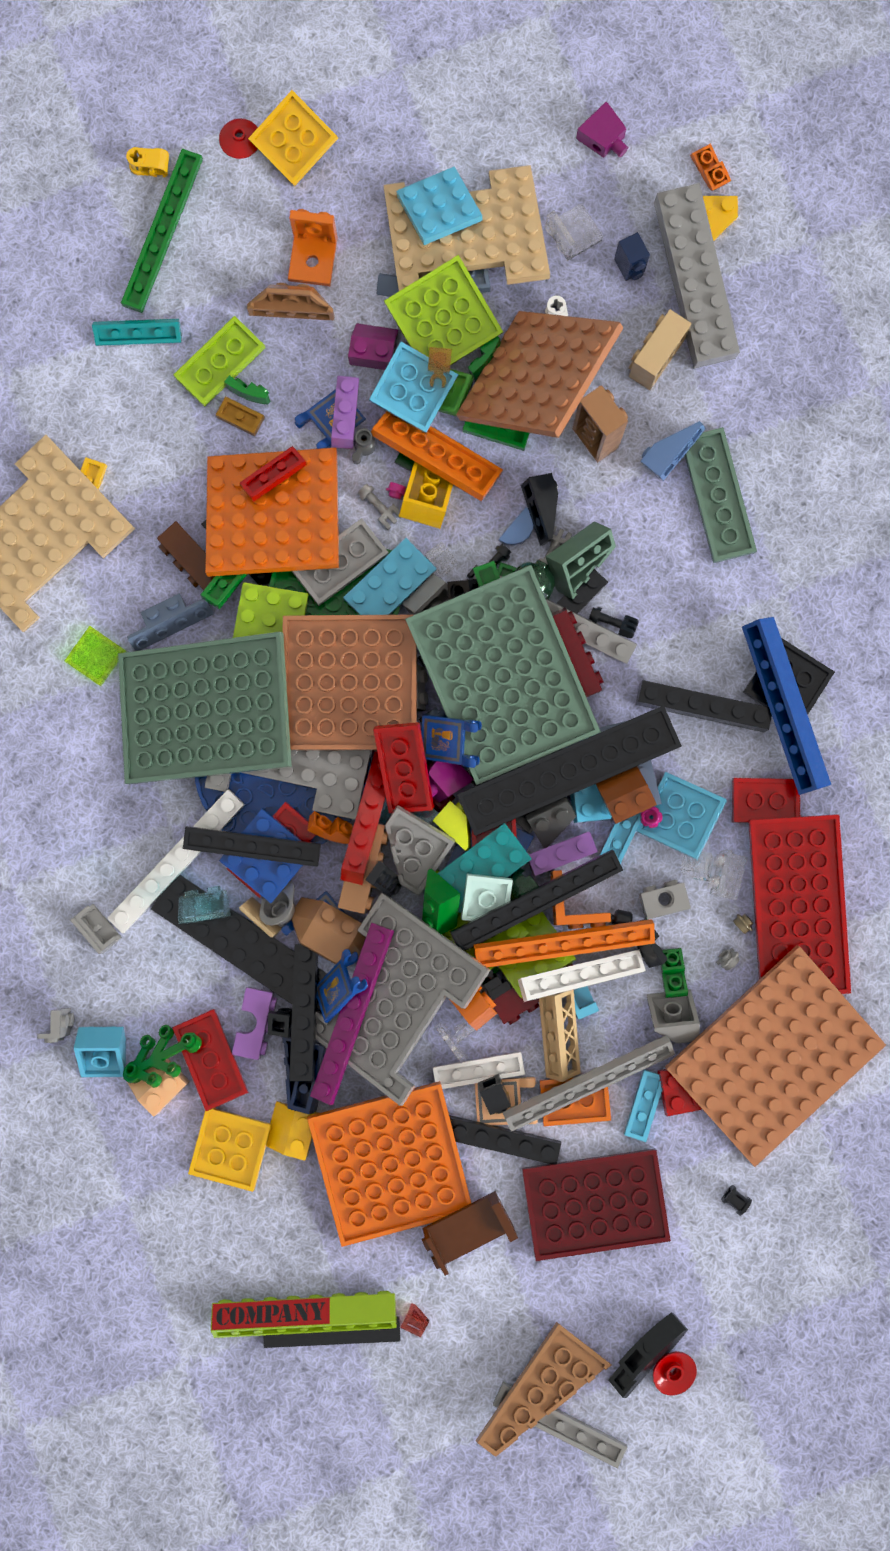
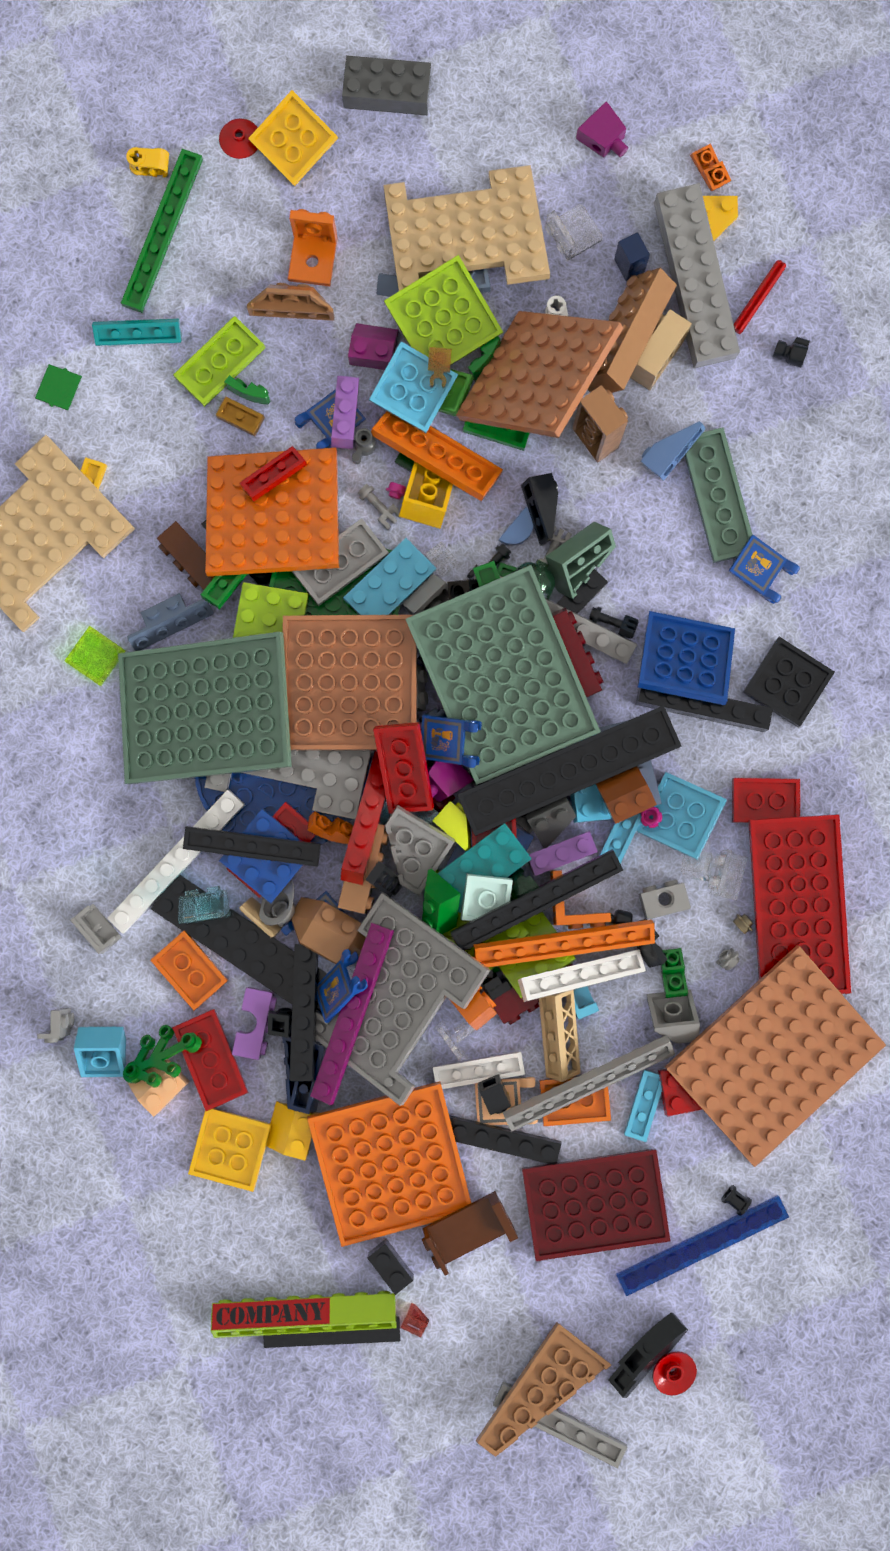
medium azure plate [396,166,482,245] -> none
blue brick [742,617,831,795] -> none
none -> green piece [35,364,82,411]
none -> orange plate [150,930,229,1011]
none -> dark grey brick [342,55,431,116]
none -> black brick [367,1238,414,1295]
none -> medium nougat brick [587,267,677,393]
none -> clear blue plate [616,1195,789,1296]
none -> blue plate [637,611,735,705]
none -> blue flag [728,535,800,604]
none -> red axle [733,260,786,334]
none -> black piece [773,337,810,368]

